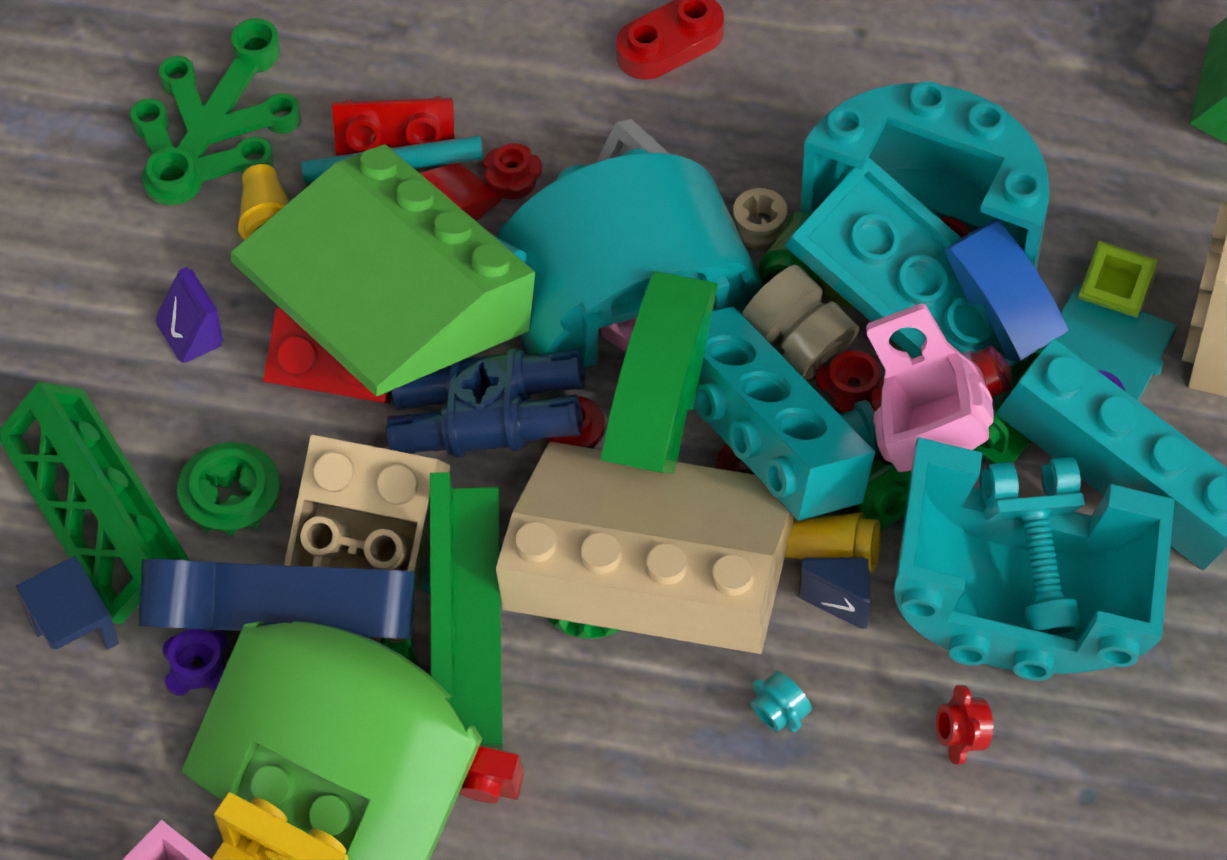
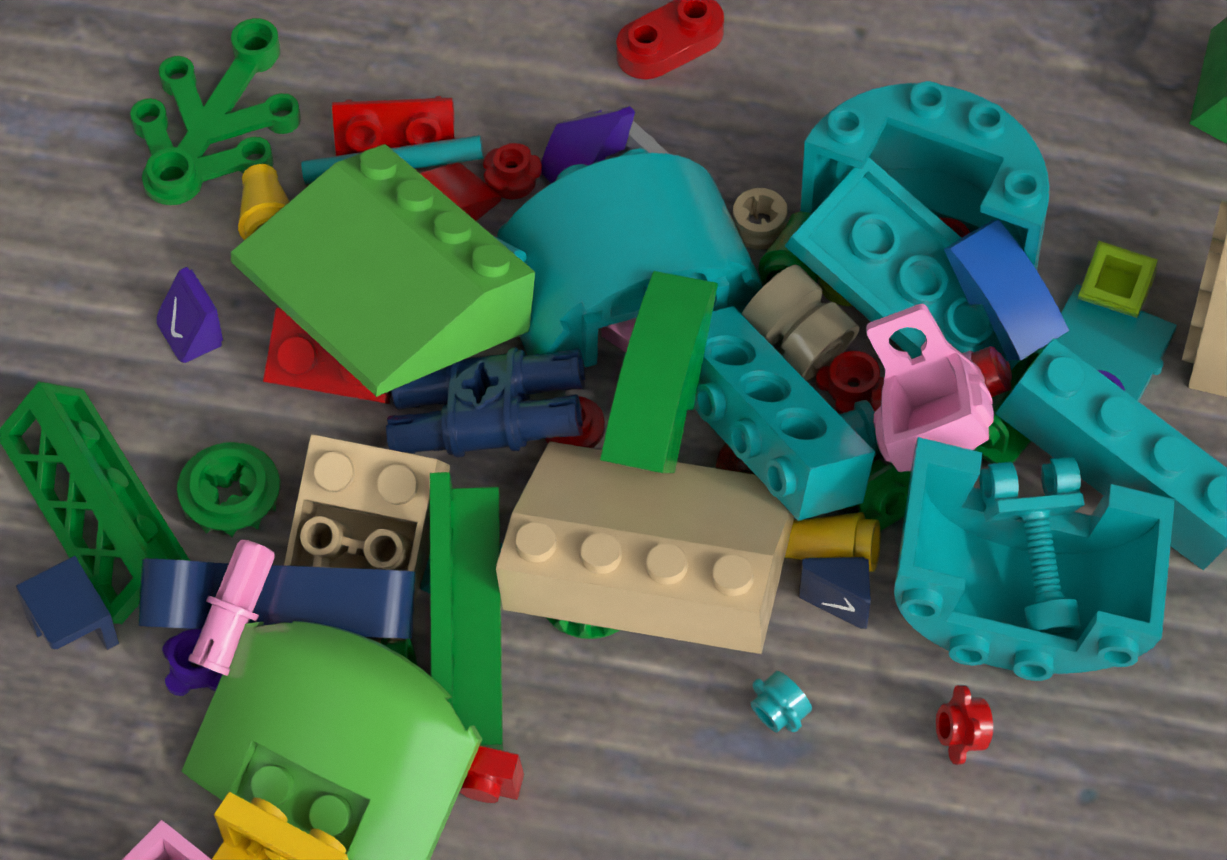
none -> bright pink axle [188,540,275,676]
none -> dark purple slope [541,106,635,184]

